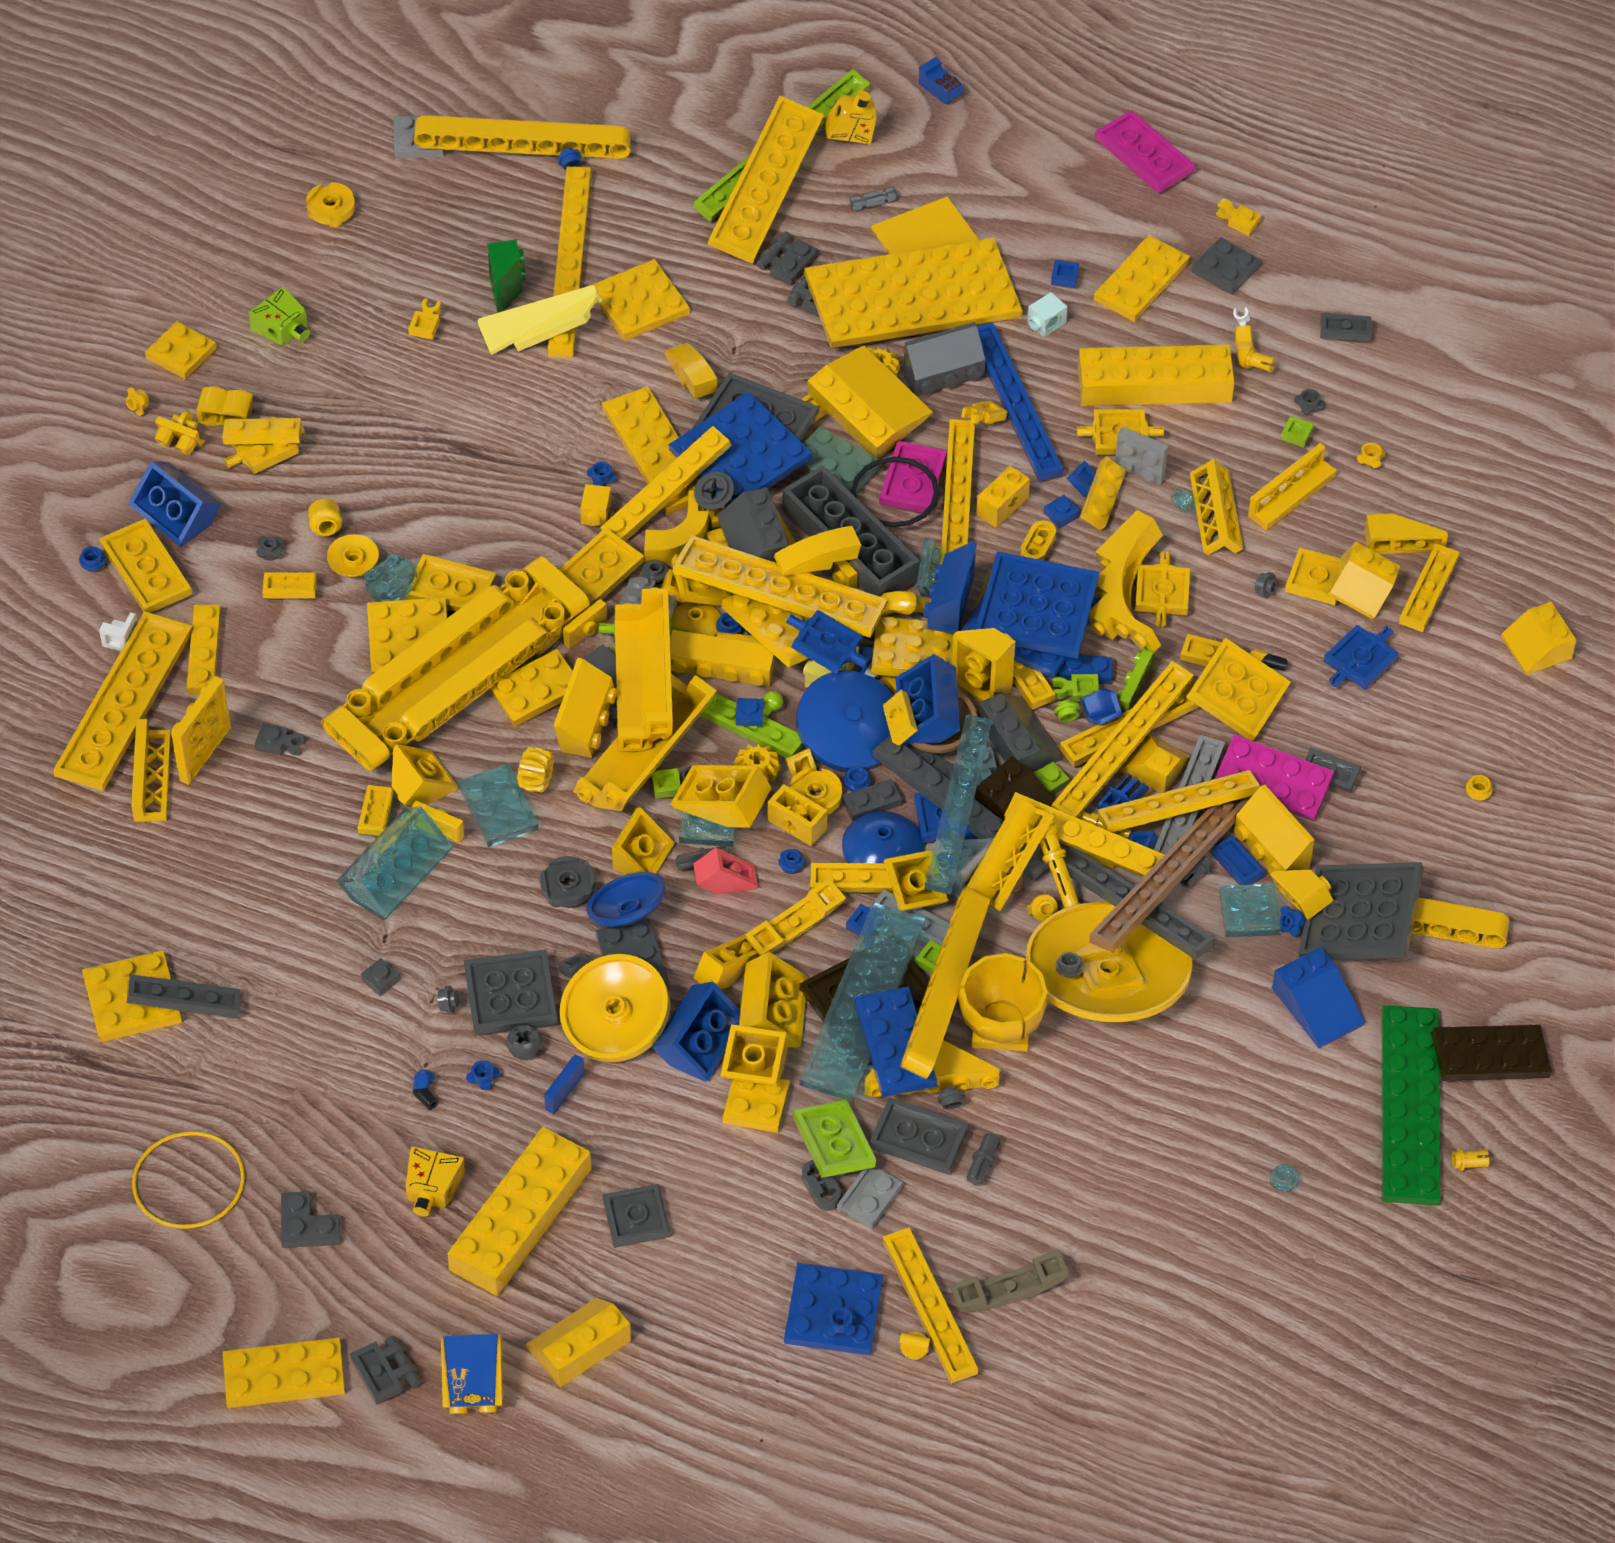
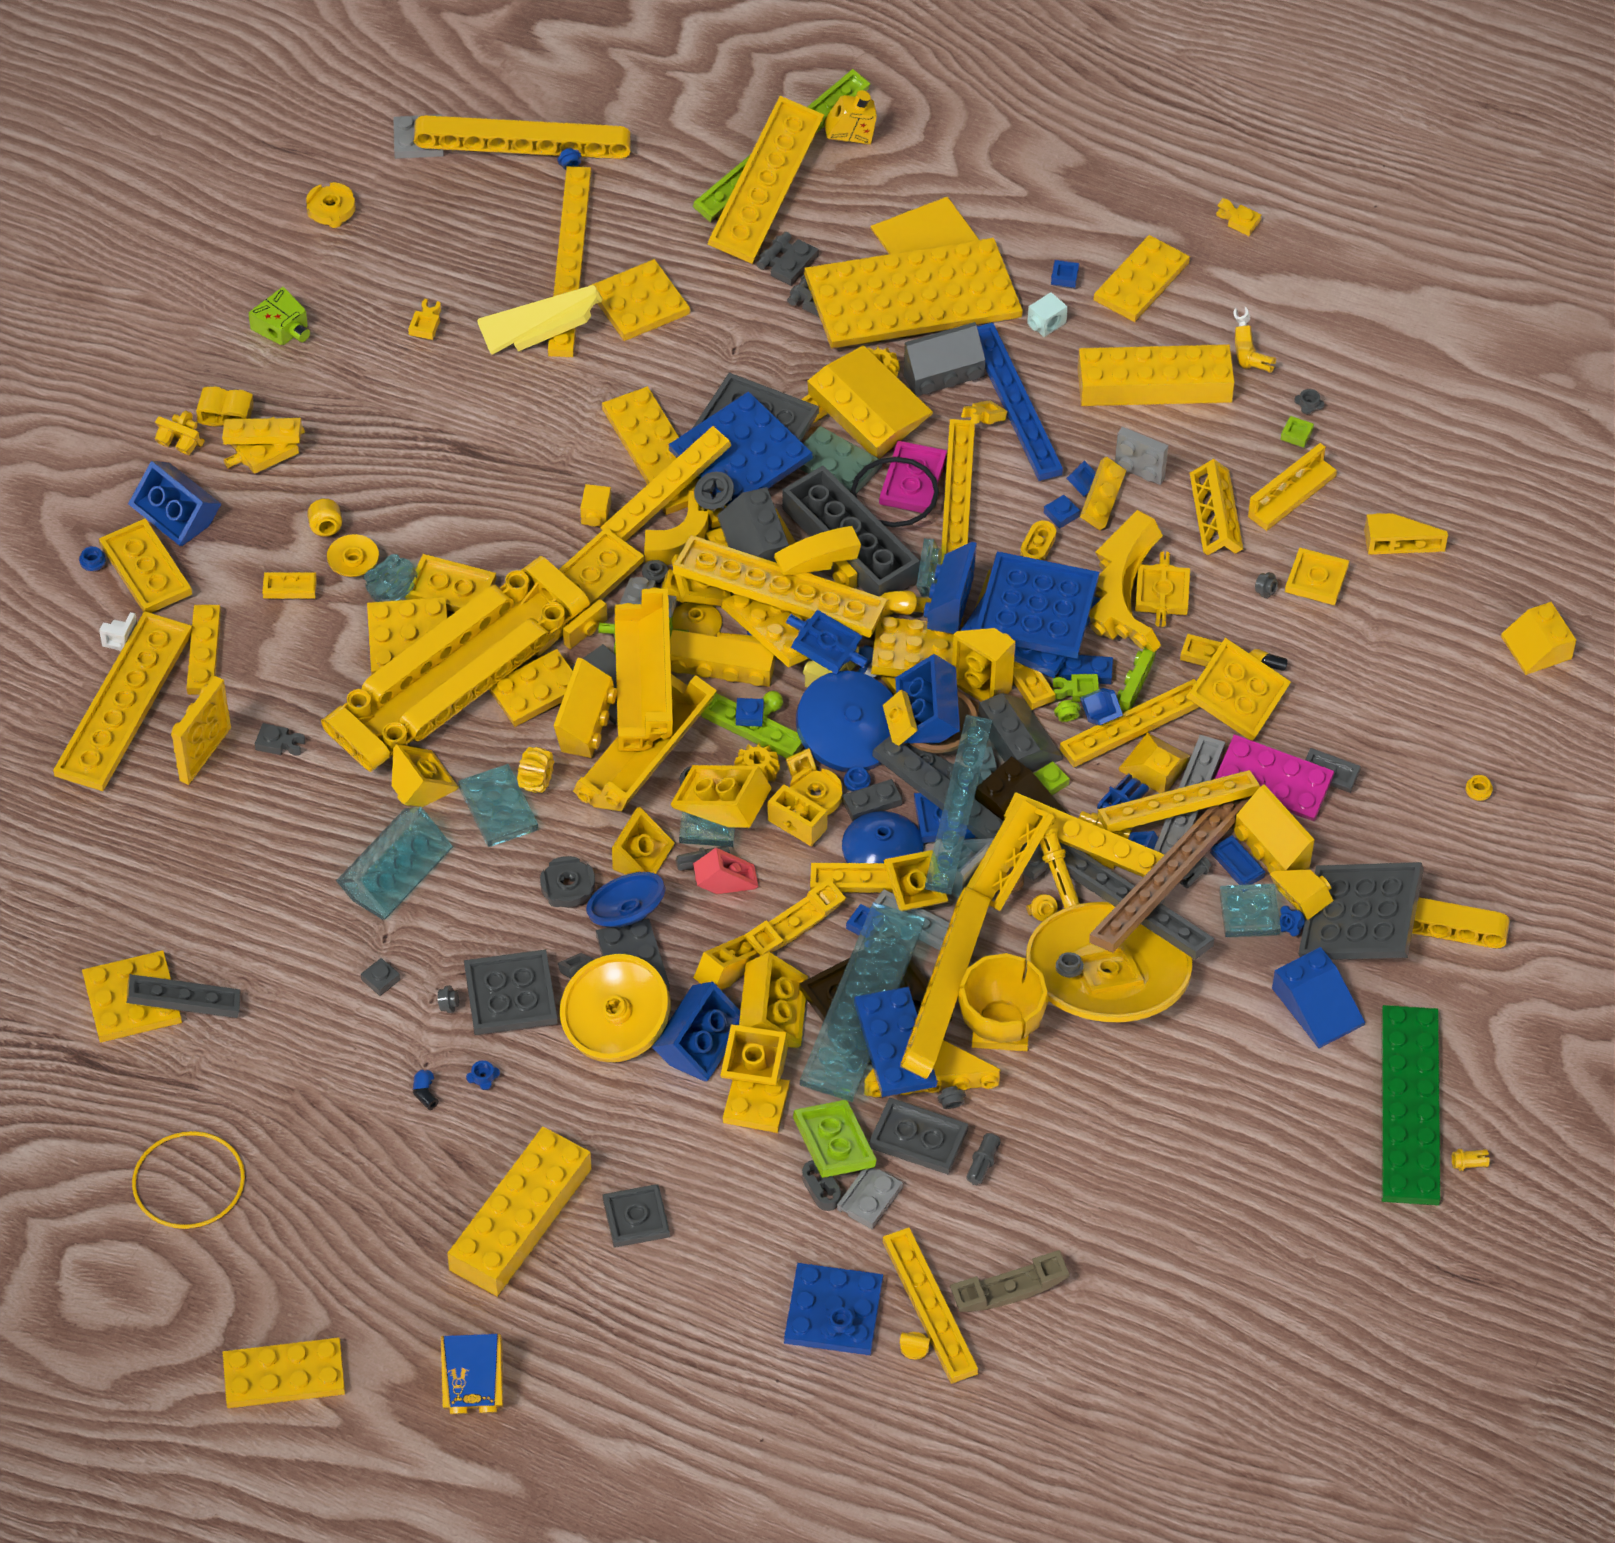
yellow plate [126,387,149,416] -> none
yellow fence [131,719,171,822] -> none
yellow plate [145,321,217,380] -> none
dark grey plate [256,536,283,561] -> none
dark grey plate [281,1191,340,1248] -> none
dark grey plate [350,1335,421,1405] -> none
yellow plate [357,785,395,837] -> none
yellow torso [406,1146,465,1217] -> none
yellow plate [411,801,464,843] -> none
green slope [487,239,526,313] -> none
dark grey piece [506,1024,542,1060] -> none
yellow slope [526,1298,631,1388] -> none
blue tile [544,1054,585,1114] -> none
blue plate [587,461,617,486] -> none
lime plate [651,768,681,799] -> none
yellow slope [664,343,717,399] -> none
blue plate [716,612,742,634] -> none
blue plate [778,849,805,874] -> none
dark grey axle [850,186,897,211] -> none
lime plate [915,940,941,974] -> none
blue leg [919,57,963,104] -> none
yellow brick [976,466,1030,528] -> none
yellow plate [1051,661,1194,818] -> none
yellow plate [1077,409,1164,455] -> none
dark pink plate [1094,110,1195,194] -> none
clear light blue plate [1171,488,1194,513] -> none
dark grey plate [1192,237,1261,295] -> none
clear light blue plate [1270,1164,1299,1192] -> none
dark grey plate [1320,313,1372,342] -> none
blue plate [1323,625,1398,690] -> none
yellow slope [1328,541,1400,620] -> none
yellow plate [1357,443,1385,468] -> none
yellow plate [1398,544,1460,632] -> none
dark brown plate [1431,1025,1552,1081] -> none

